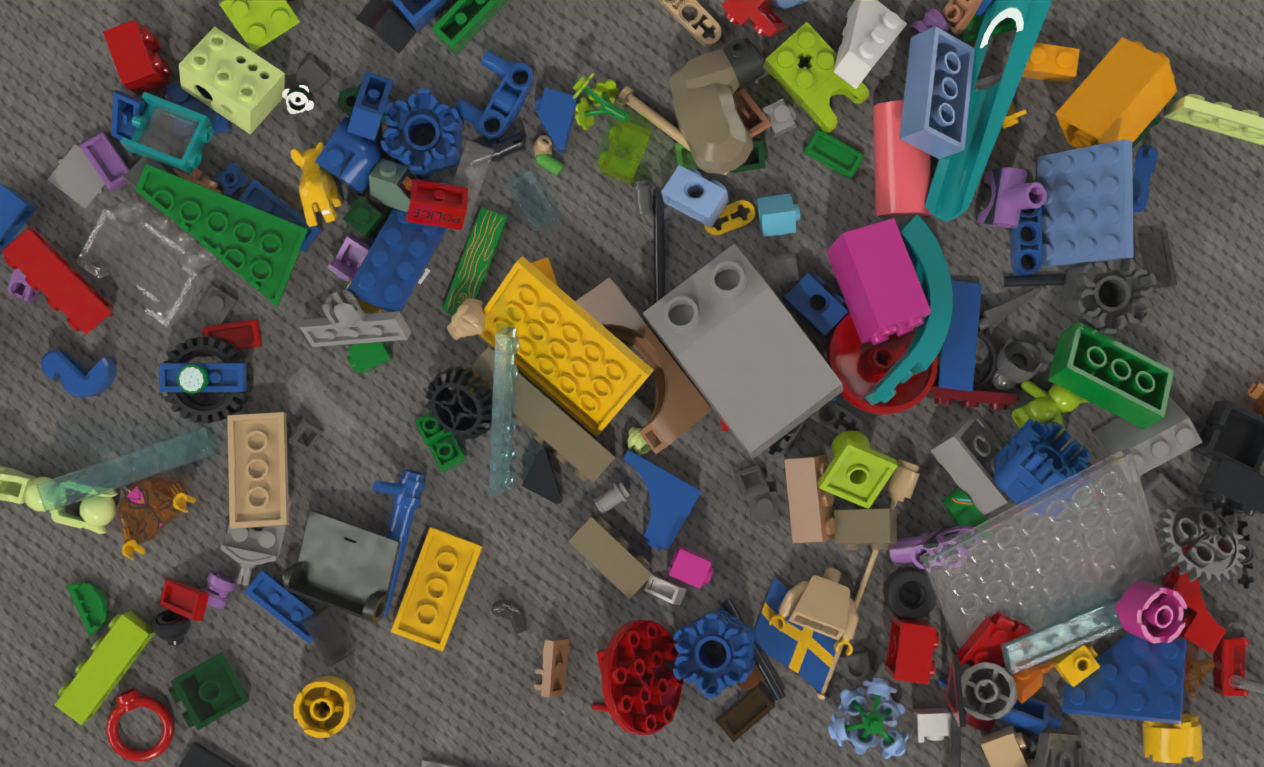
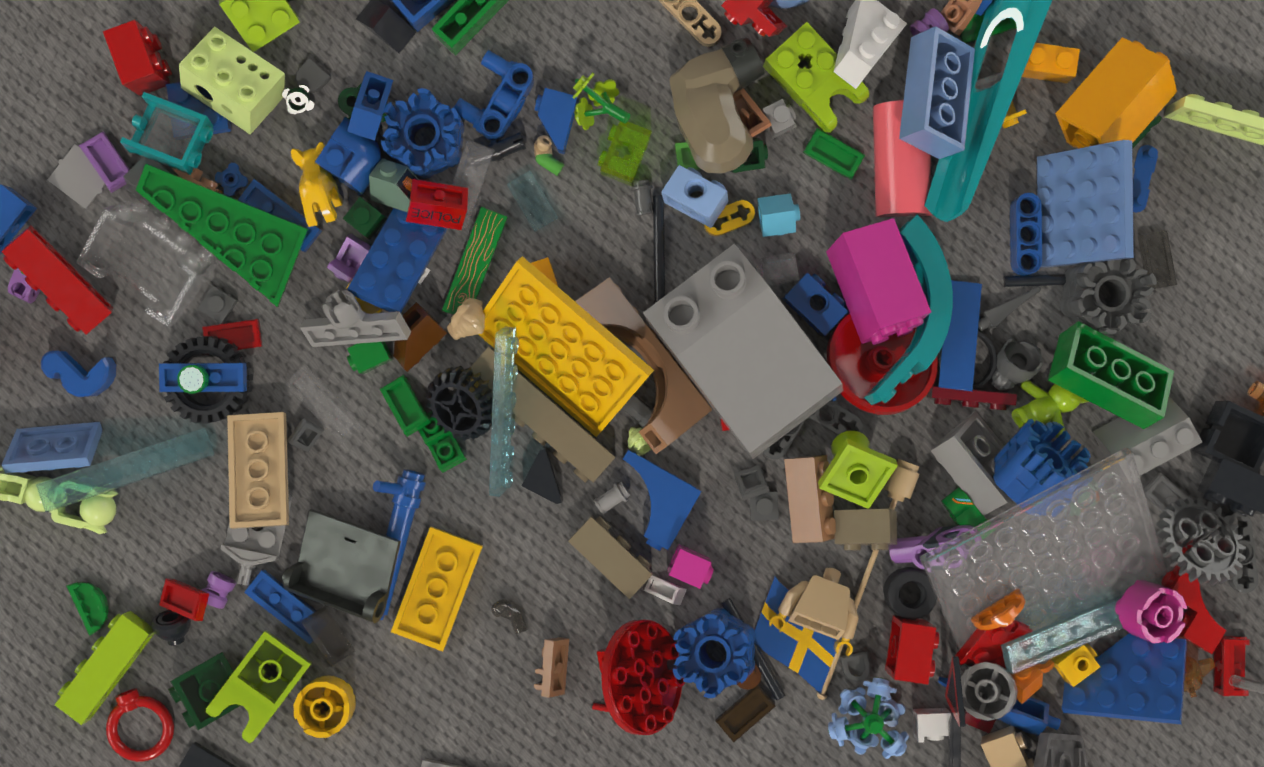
blue slope [111,89,148,140] -> none
clear orange torso [117,474,196,561] -> none
tan bar [616,86,729,175] -> none
medium lavender connector [977,167,1047,229] -> none
yellow brick [1142,713,1203,763] -> none
none -> medium blue plate [2,422,102,473]
none -> lime brick [206,630,312,743]
none -> green tile [380,375,431,437]
none -> reddish brown slope [393,302,447,372]
none -> orange plate [971,589,1025,630]

